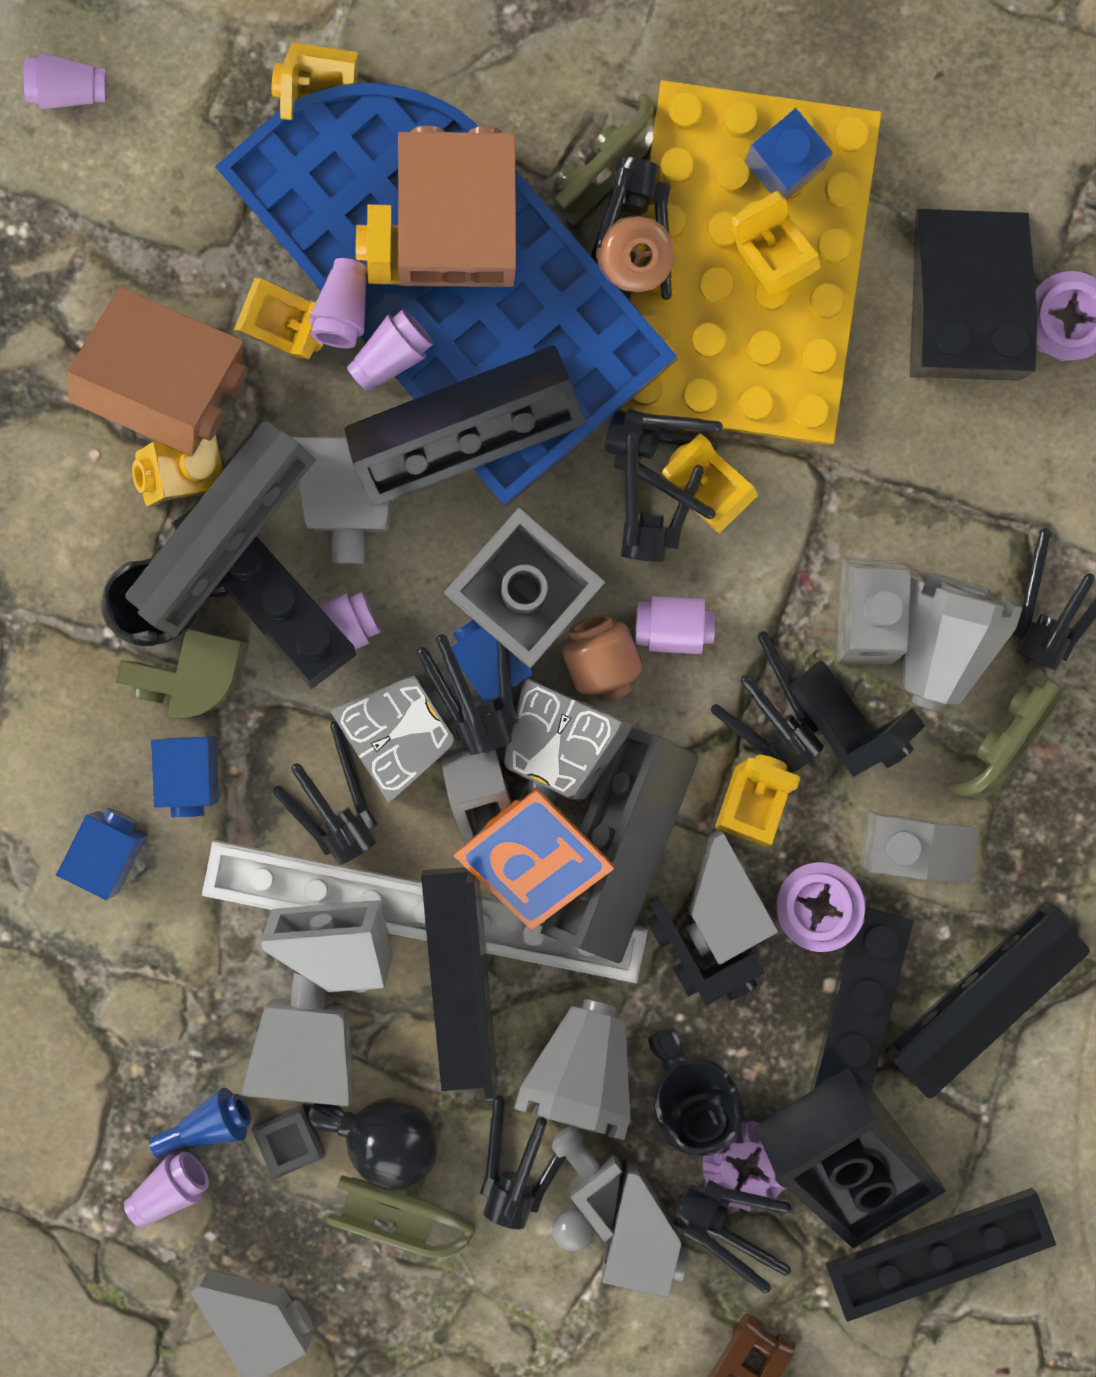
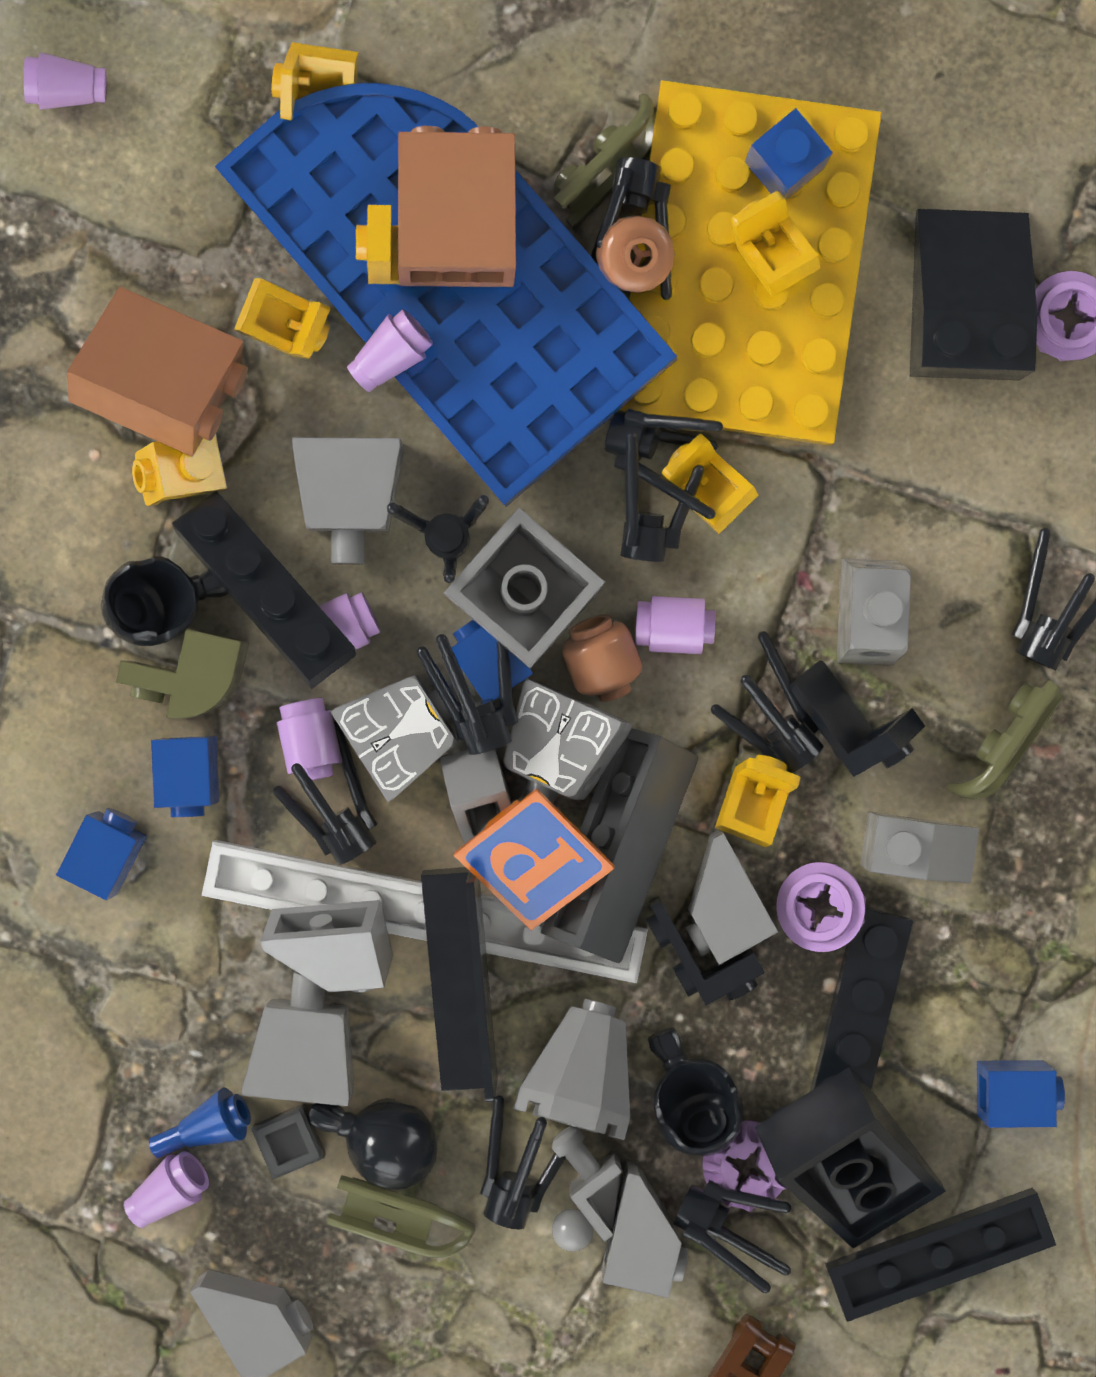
dark grey panel [126,421,316,638] -> none
lavender cone [308,258,367,348] -> none
black panel [344,346,586,507] -> none
black panel [884,902,1090,1098] -> none
light grey cone [902,570,1023,711] -> none
none -> lavender brick [277,698,342,781]
none -> black plant [387,495,489,583]
none -> blue brick [977,1060,1065,1128]

